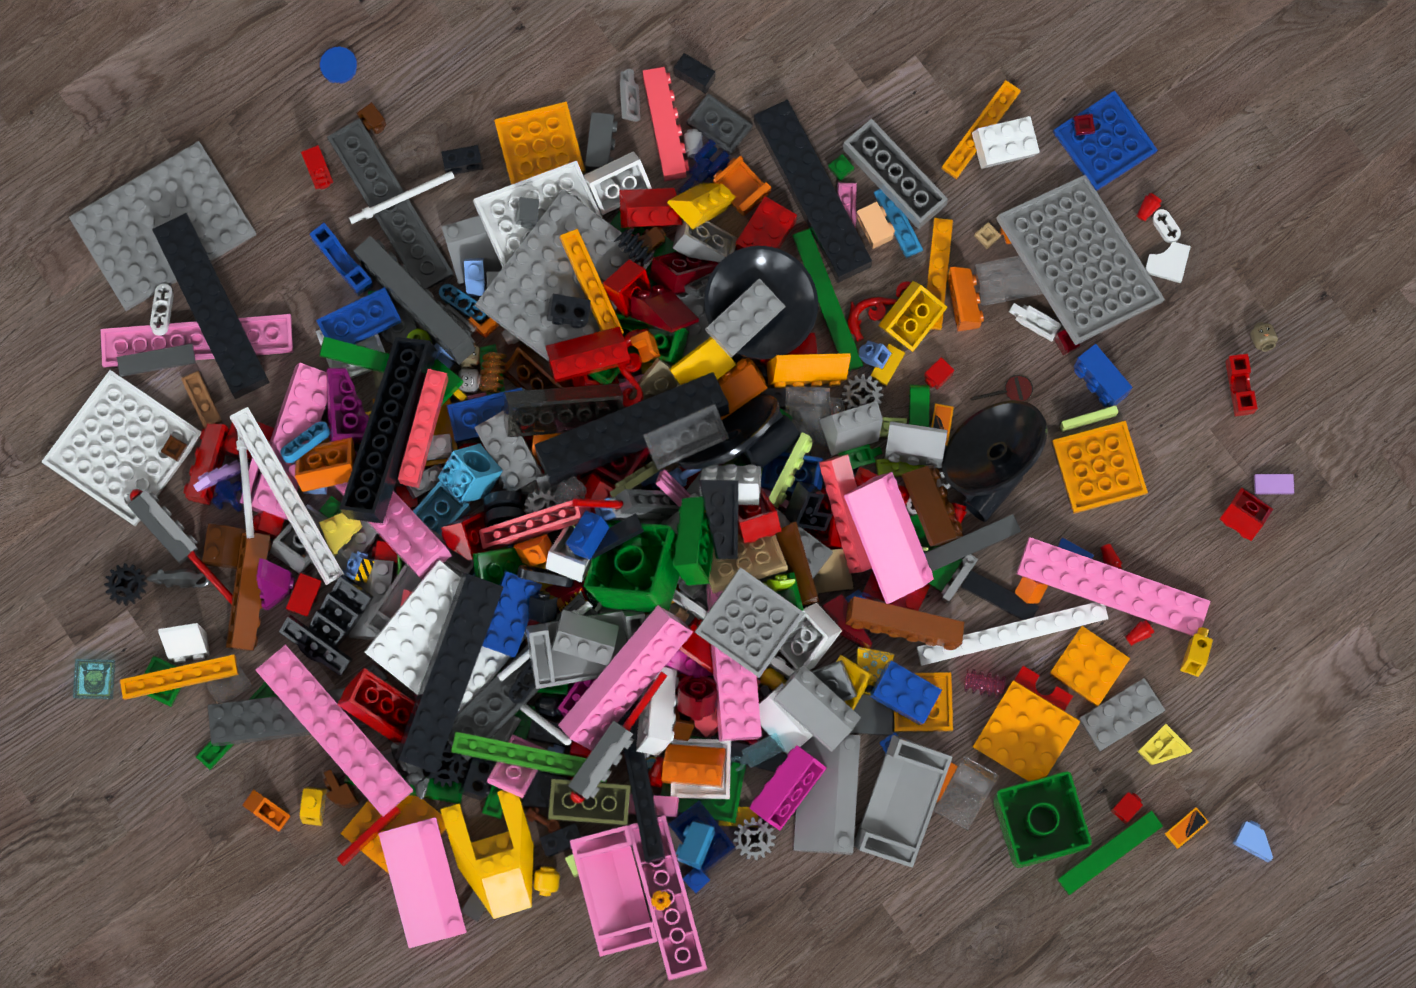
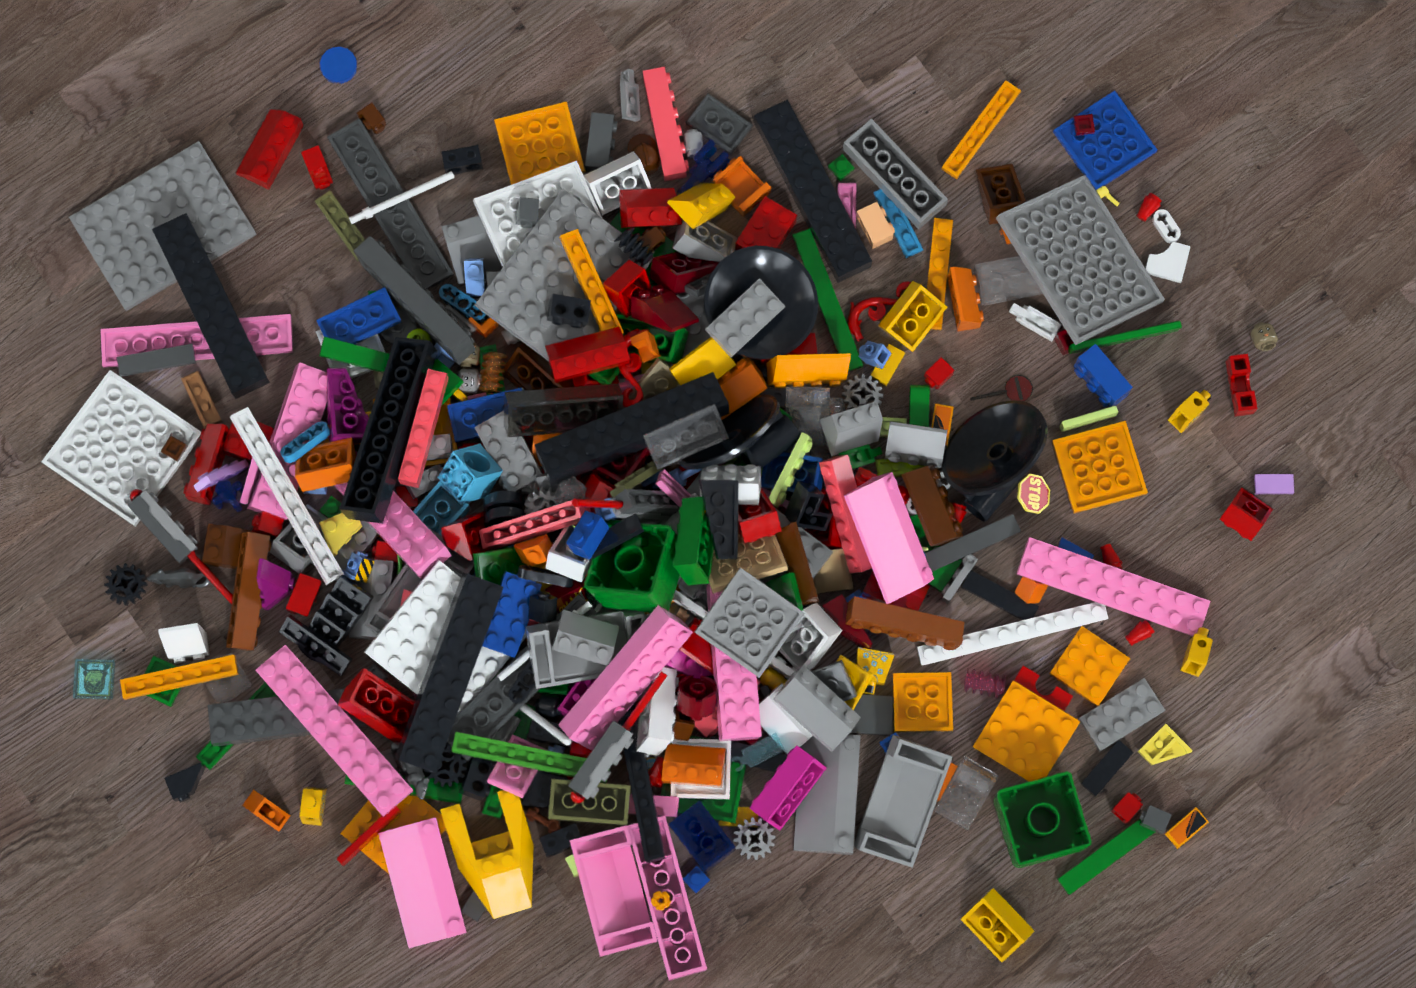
white beam [150,284,174,335] -> none
white bar [236,431,254,538] -> none
blue arch [309,223,373,297] -> none
reddish brown brick [323,769,360,809] -> none
yellow head [533,866,560,896] -> none
black brick [674,53,715,94] -> none
dark azure slope [676,822,715,870] -> none
lime slope [762,575,795,592] -> none
blue brick [869,661,942,725] -> none
white brick [972,116,1040,169] -> none
tan tile [974,222,1001,249] -> none
light blue slope [1233,820,1273,862] -> none
none -> black slope [164,762,205,803]
none -> red slope [236,109,304,190]
none -> olive plate [315,191,365,262]
none -> reddish brown piece [628,134,660,176]
none -> yellow slope [961,888,1034,962]
none -> reddish brown slope [976,164,1026,225]
none -> piece [1017,474,1050,514]
none -> green tile [1068,321,1182,354]
none -> black tile [1081,740,1134,797]
none -> light yellow hand [1096,186,1120,206]
none -> dark grey brick [1139,805,1172,834]
none -> yellow torso [1168,390,1211,433]

